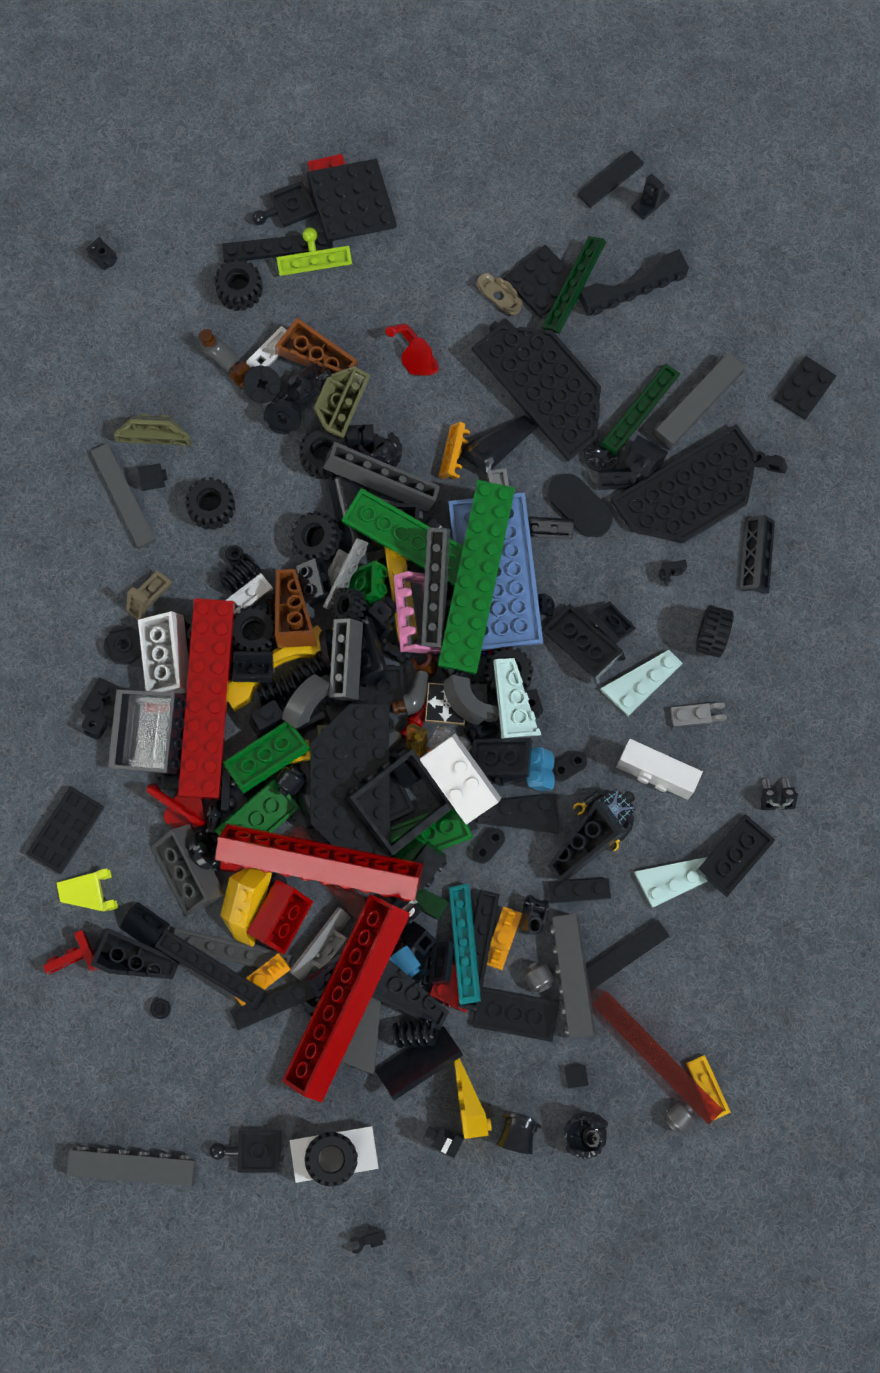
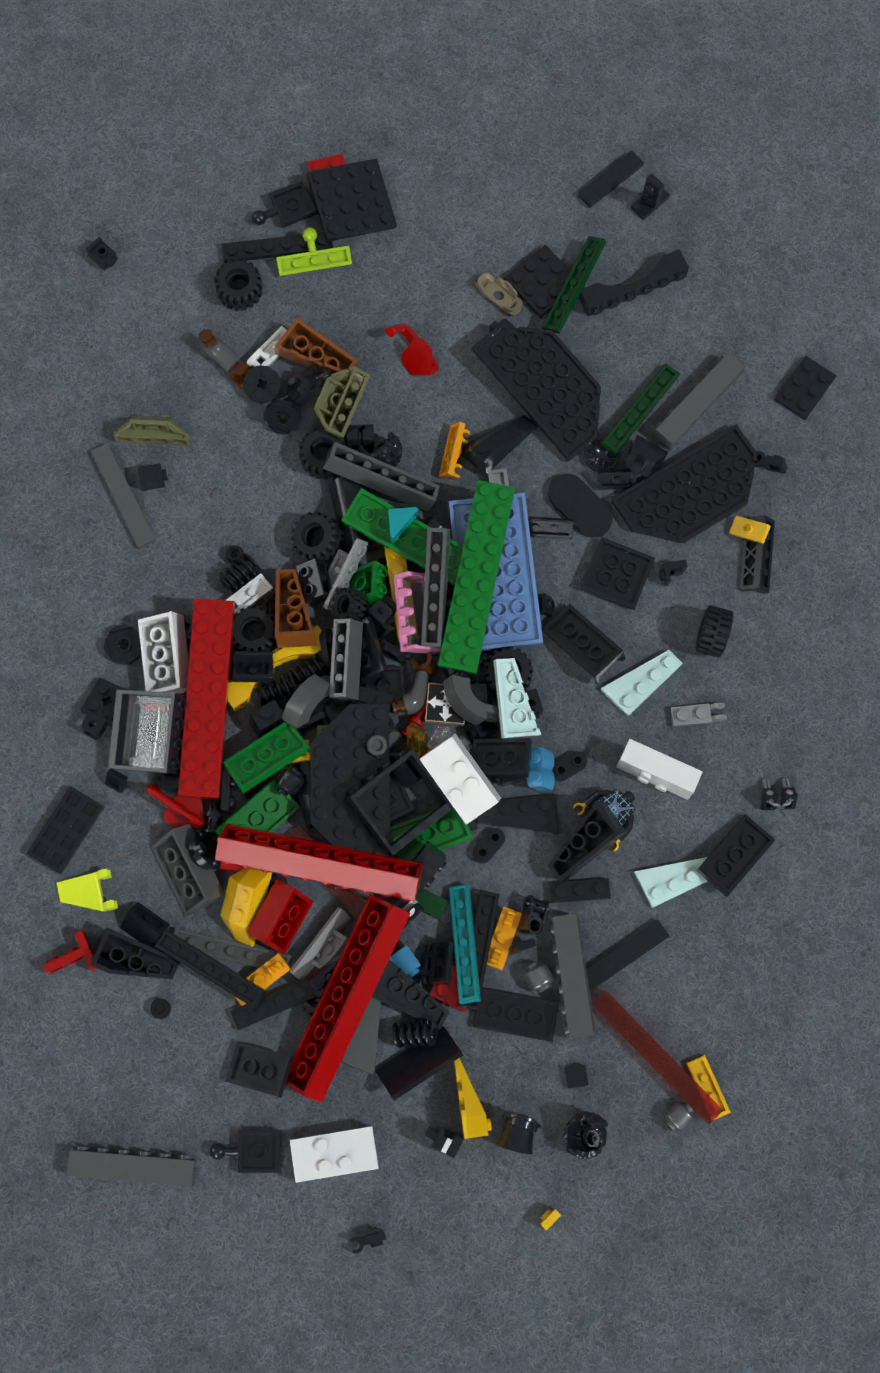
dark tan bracket [126,571,172,620] -> none
black tyre [185,477,235,530] -> none
black tyre [304,1132,358,1187] -> none
black brick [400,921,437,956] -> none
black plate [588,601,636,644] -> none
none -> black tile [105,768,128,793]
none -> black plate [225,1042,294,1098]
none -> dark grey tile [366,735,387,756]
none -> teal slope [388,507,419,543]
none -> black tile [508,938,537,955]
none -> yellow plate [539,1209,561,1231]
none -> black plate [581,537,655,610]
none -> yellow plate [729,516,771,544]

